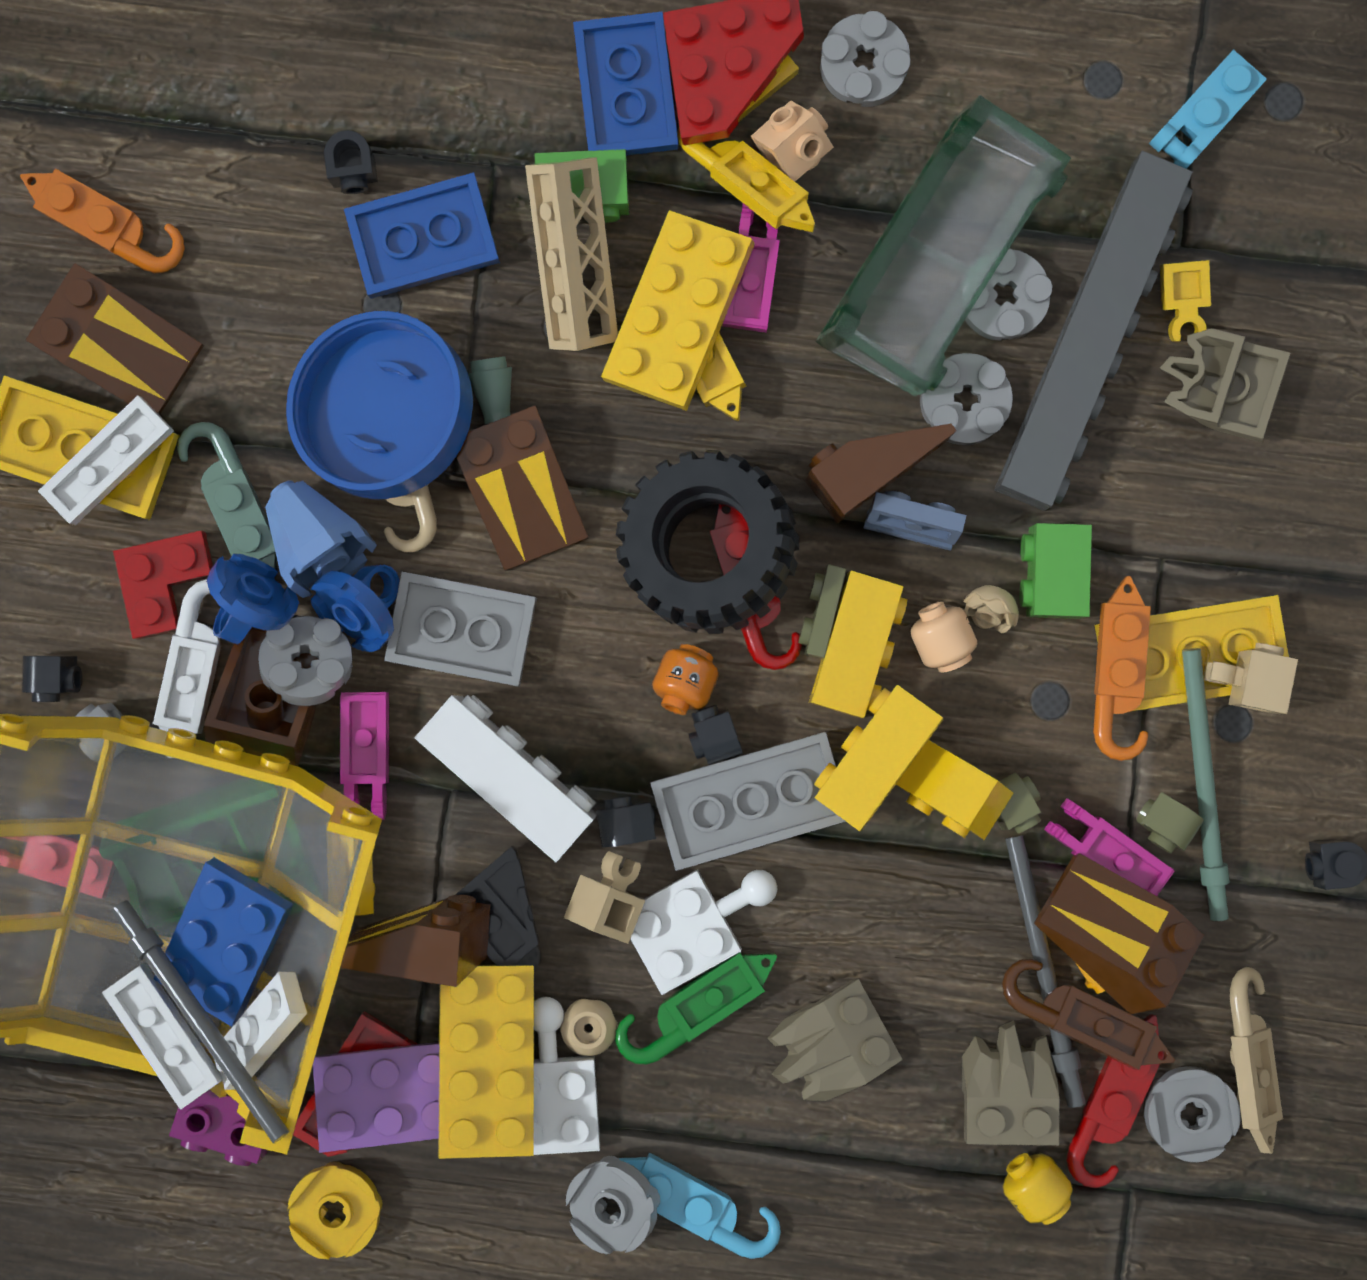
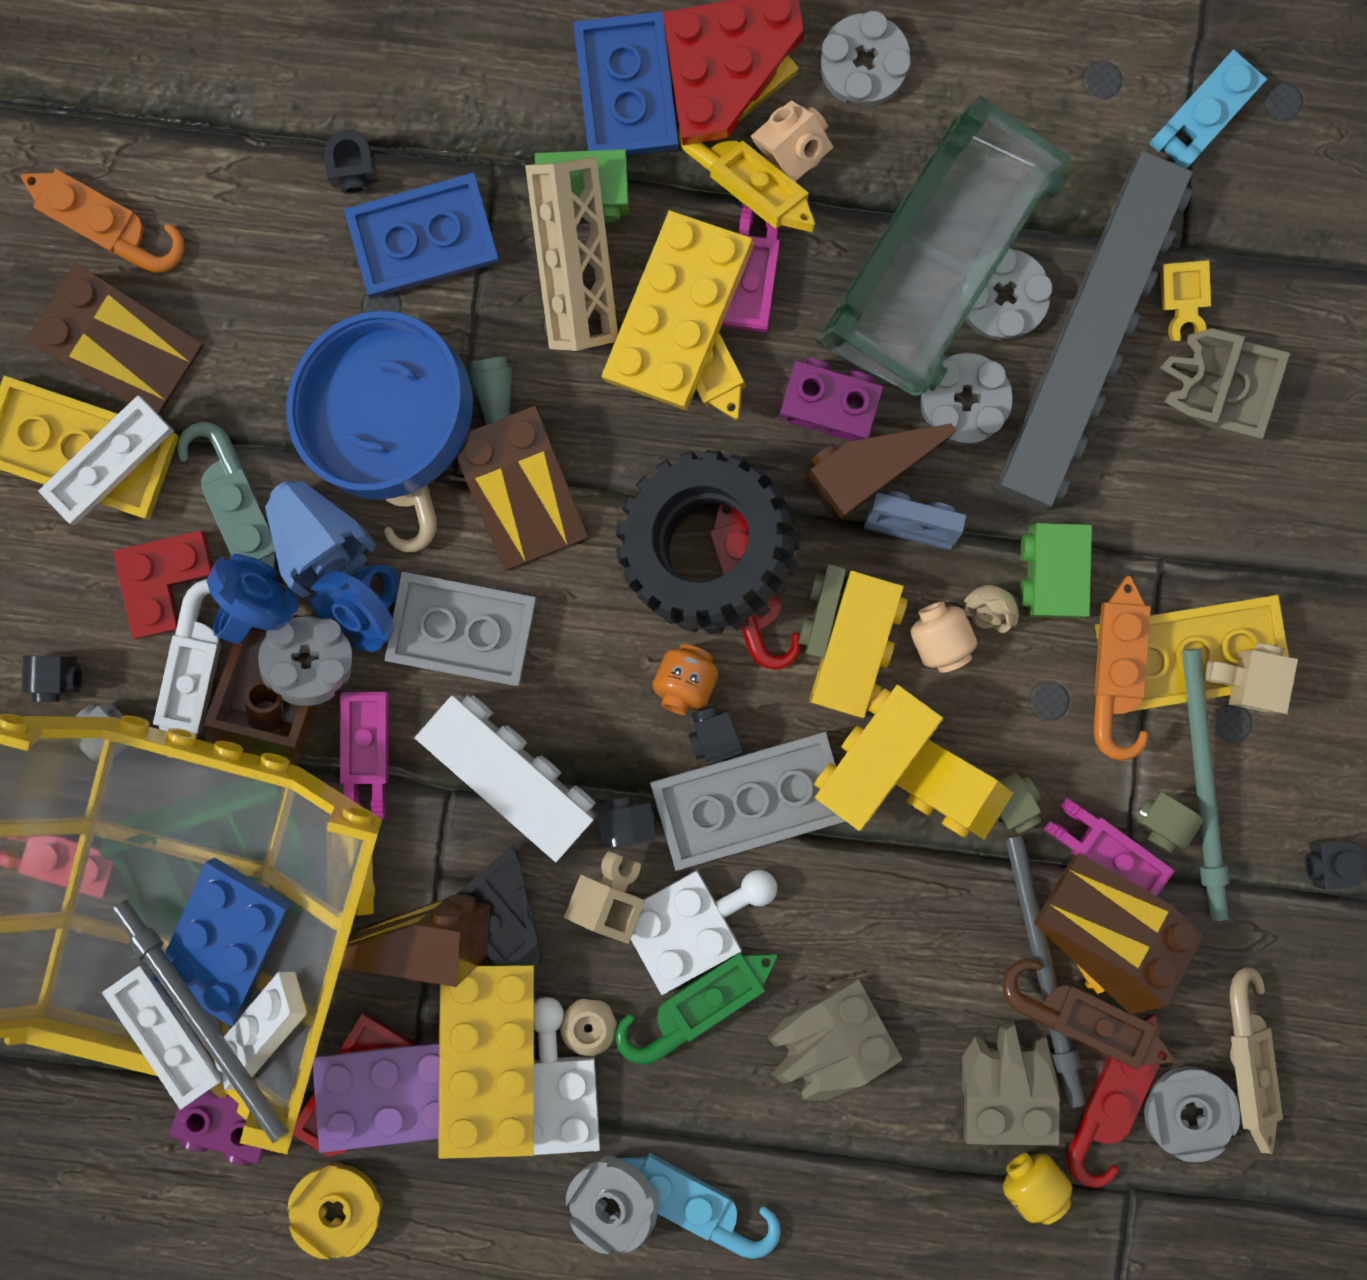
none -> magenta brick [778,358,883,441]

